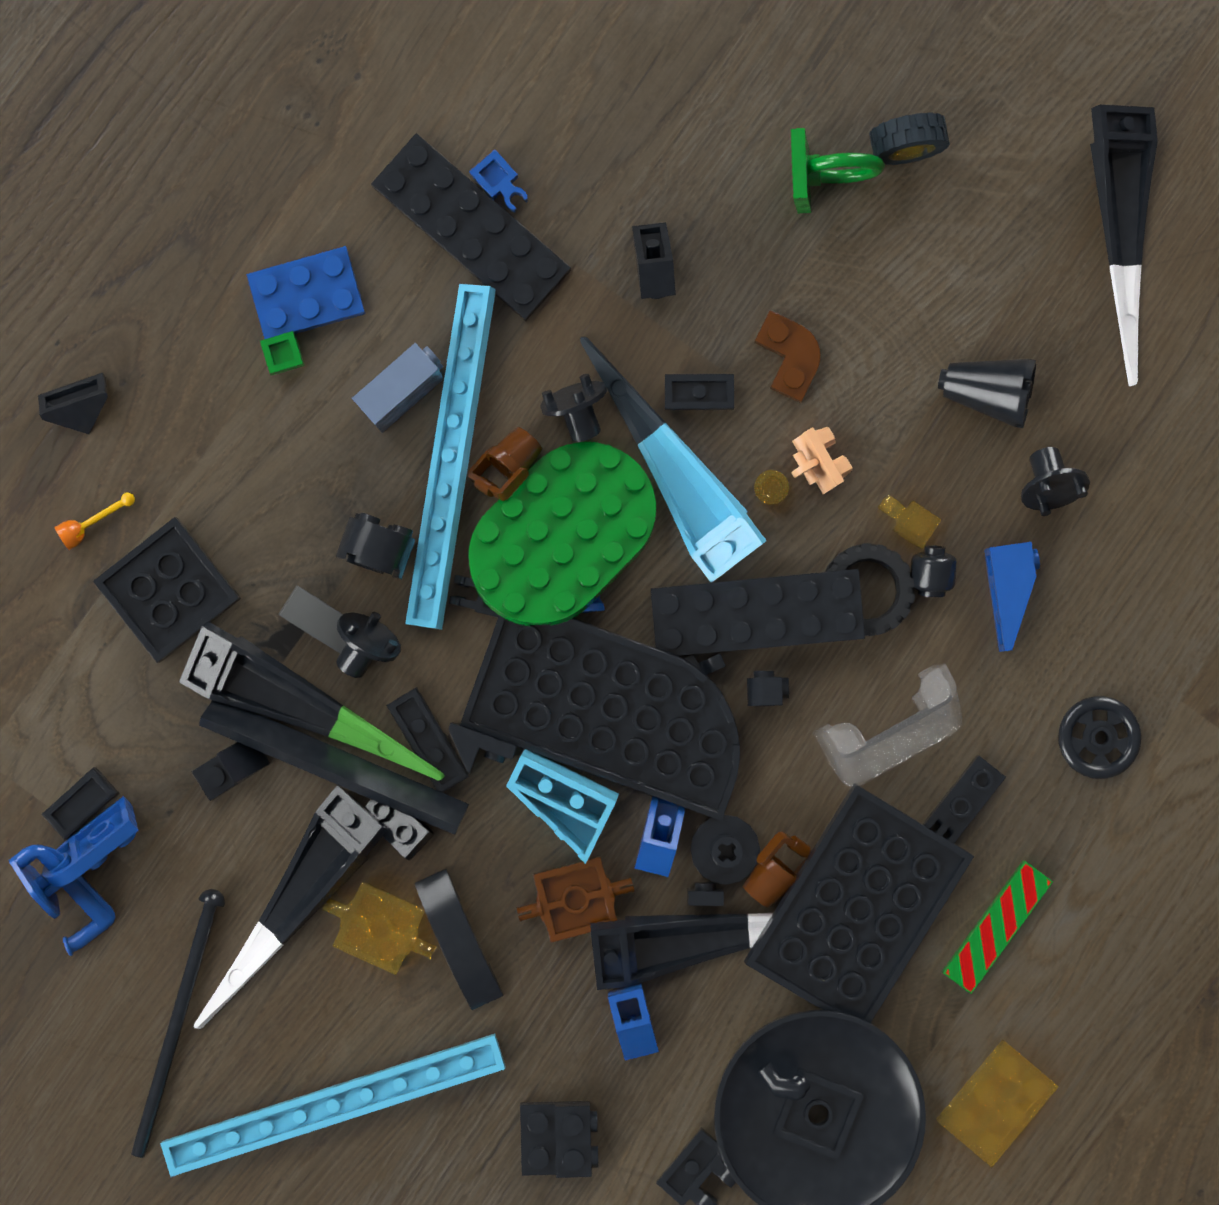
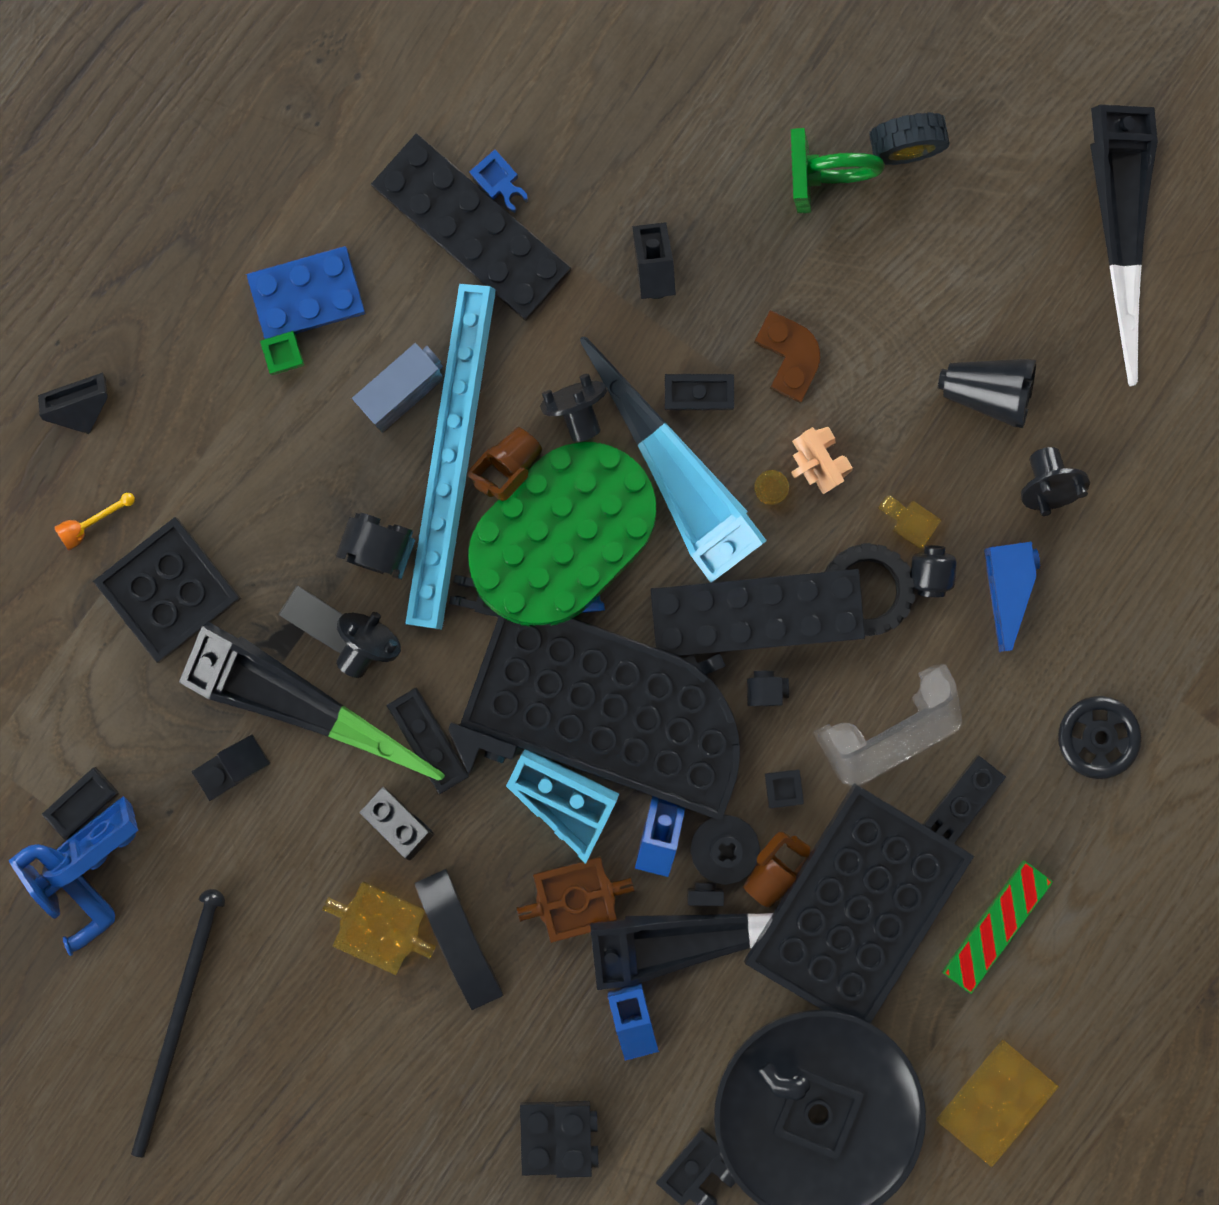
medium azure plate [160,1034,506,1177] -> none
black plate [194,785,388,1029] -> none
black tile [199,700,469,835] -> none
none -> black plate [764,769,804,809]

